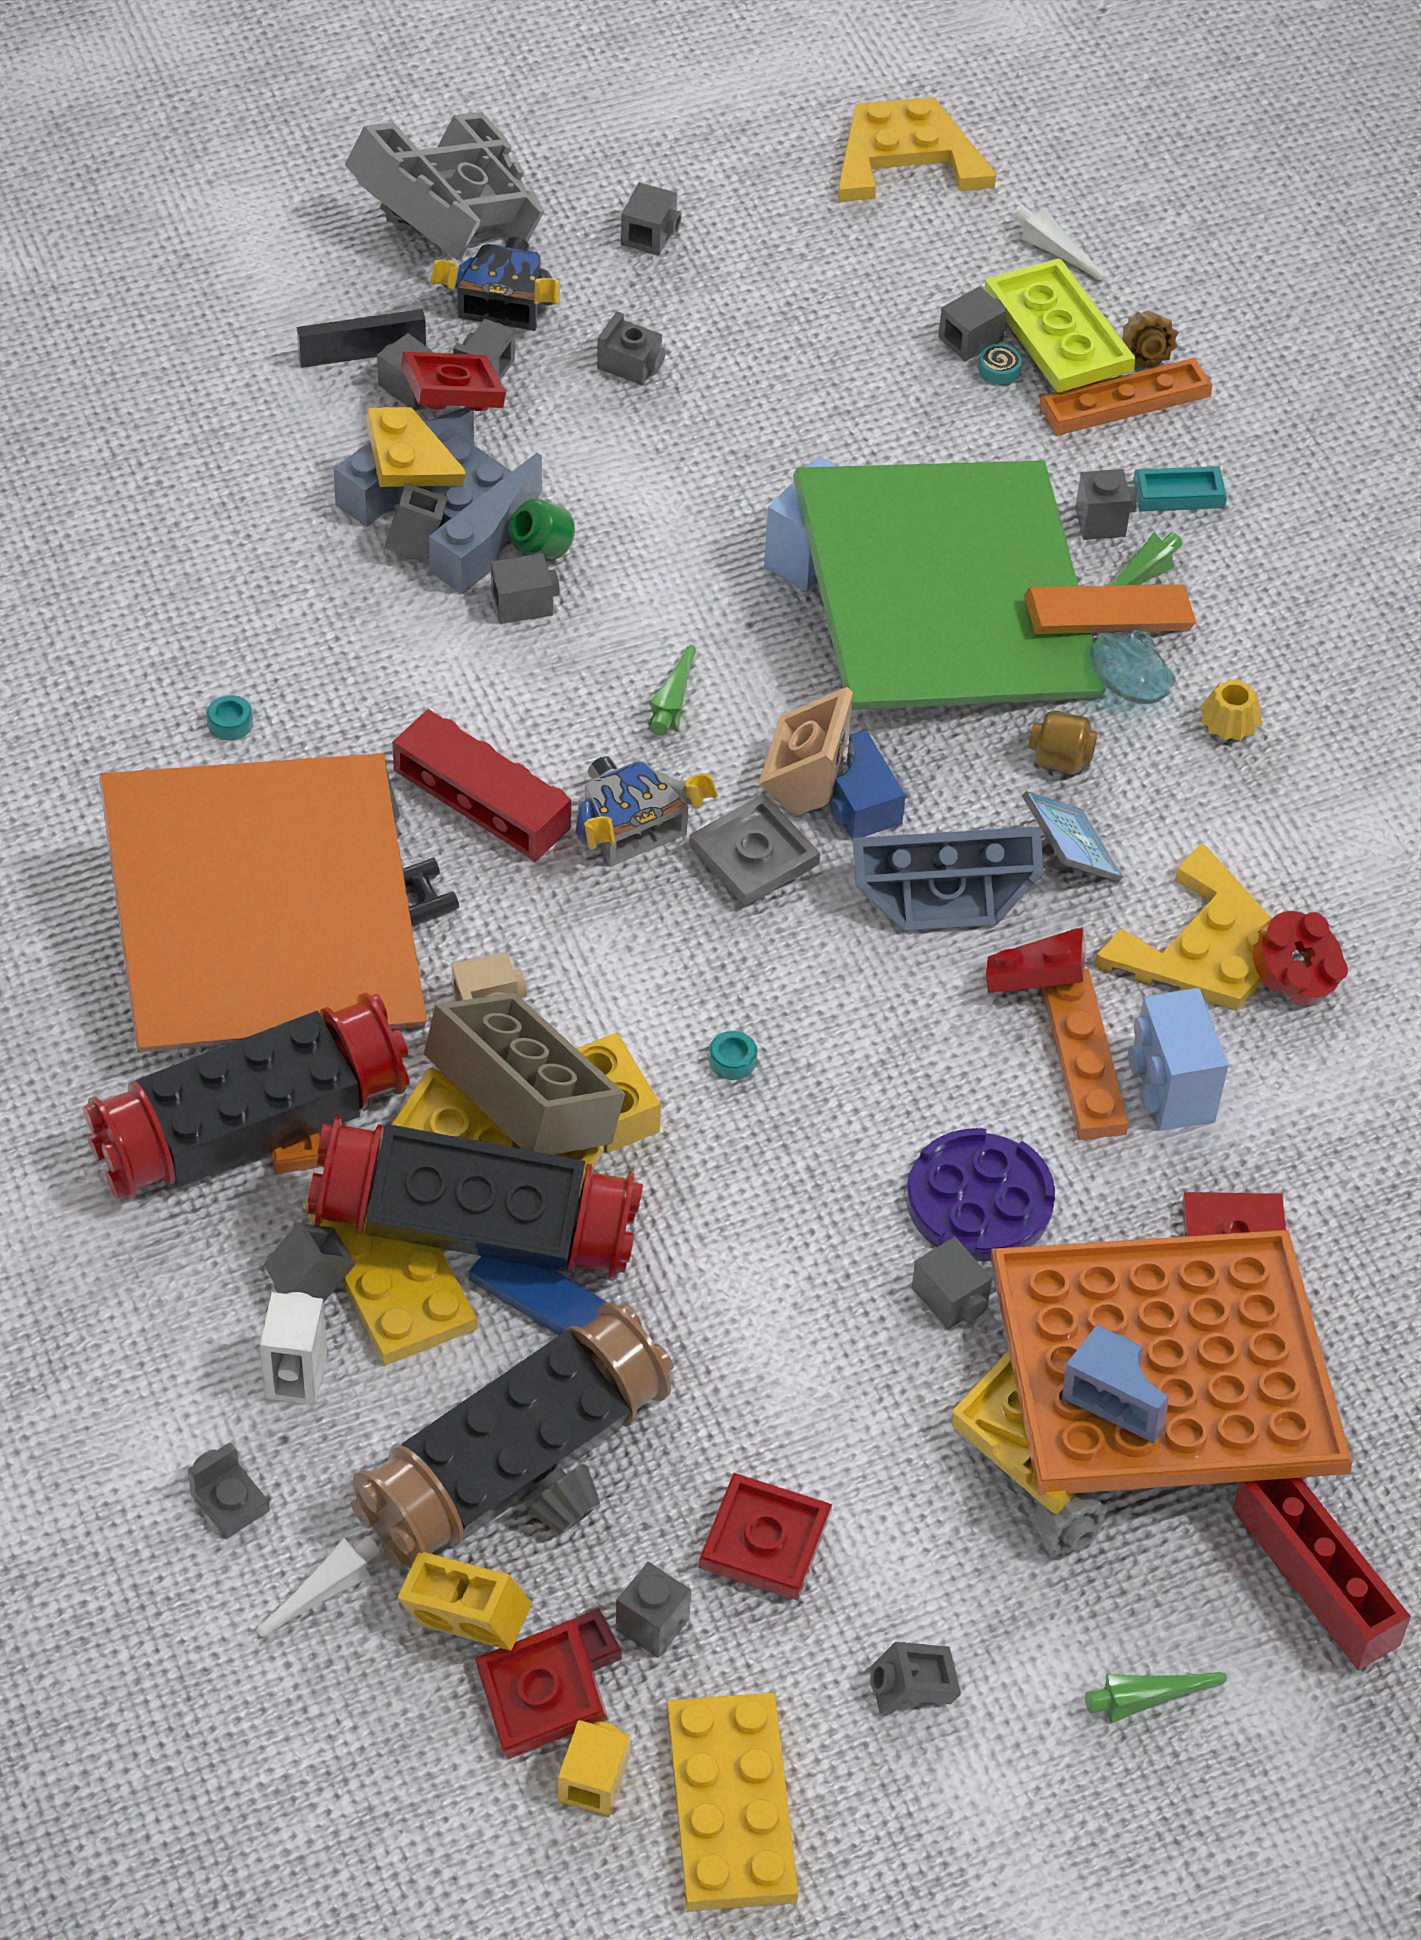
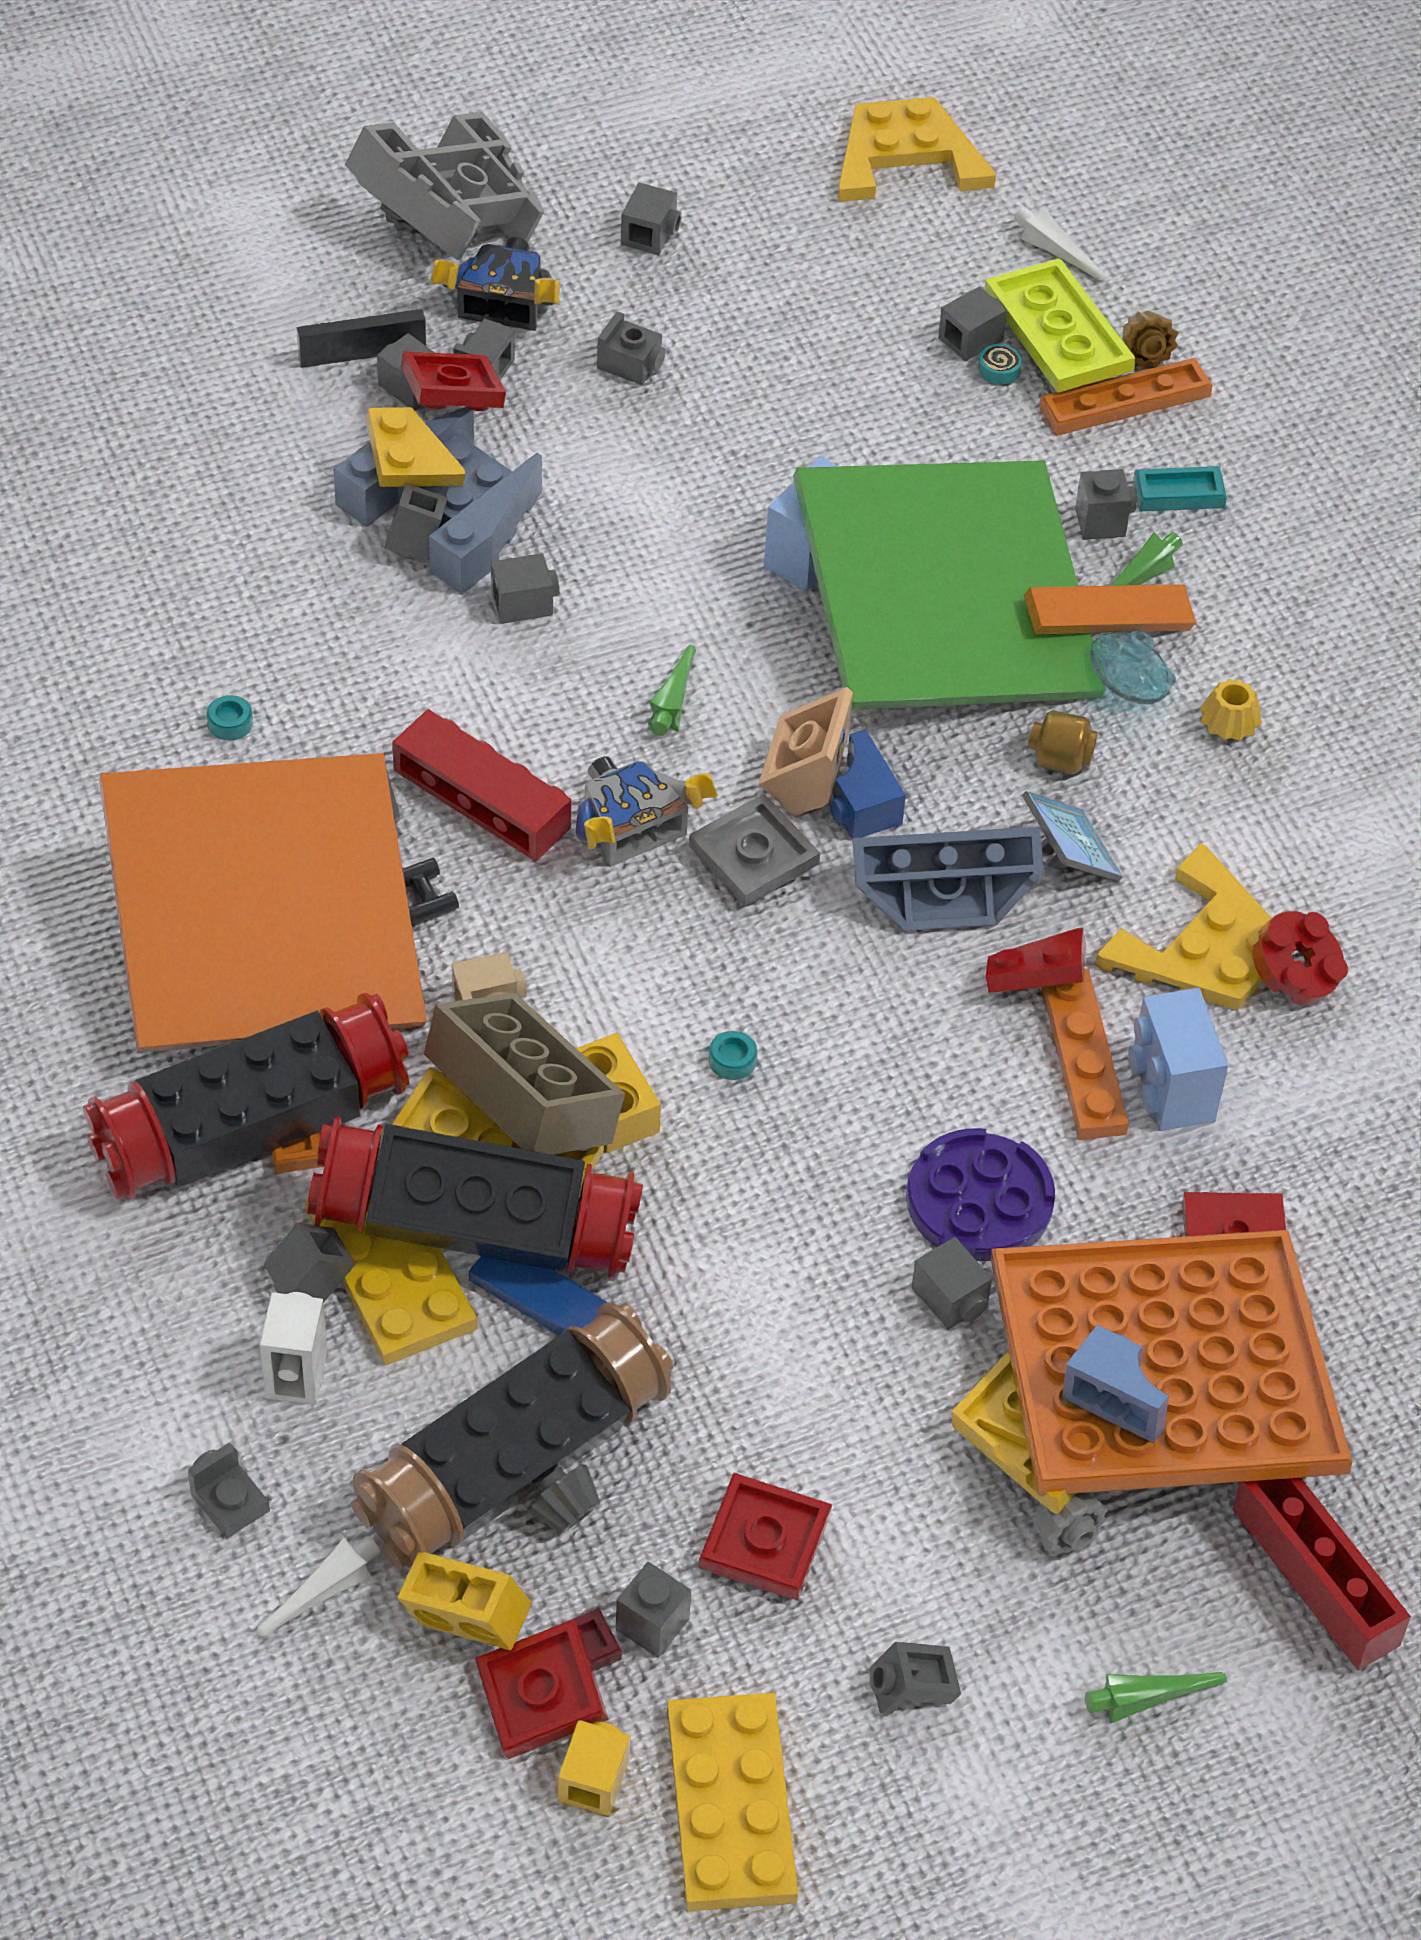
green head [509,499,575,561] -> none

